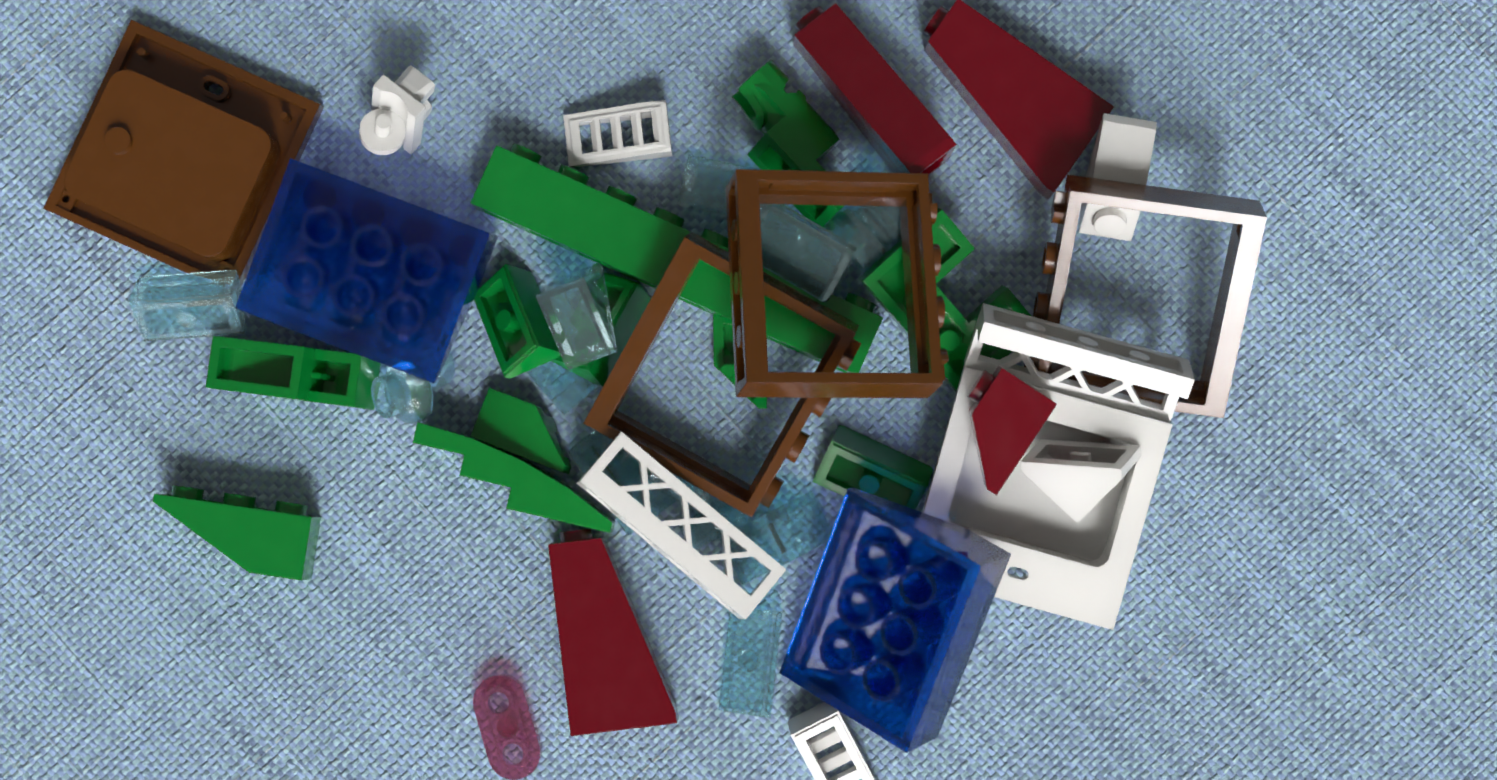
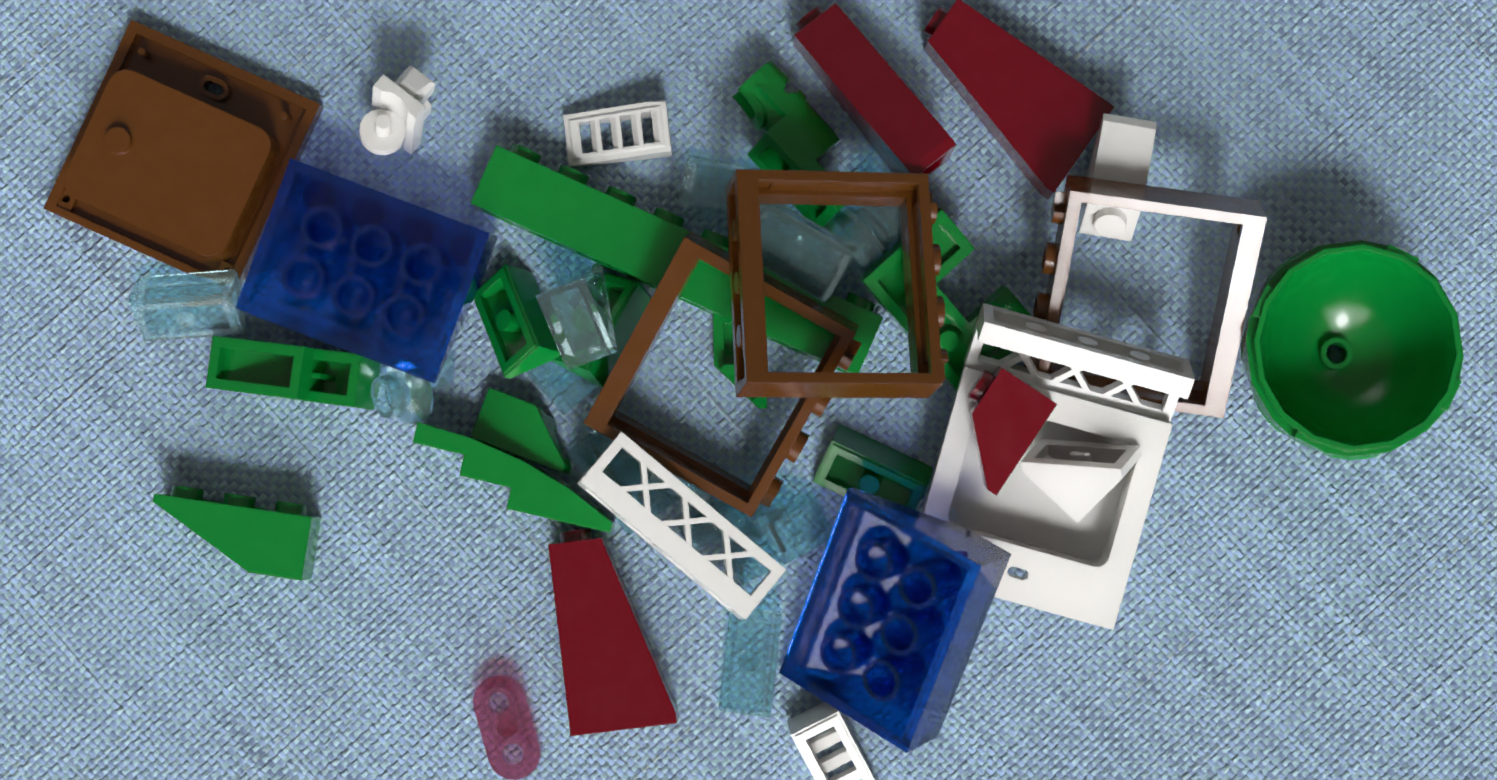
none -> green rock [1241,240,1464,460]

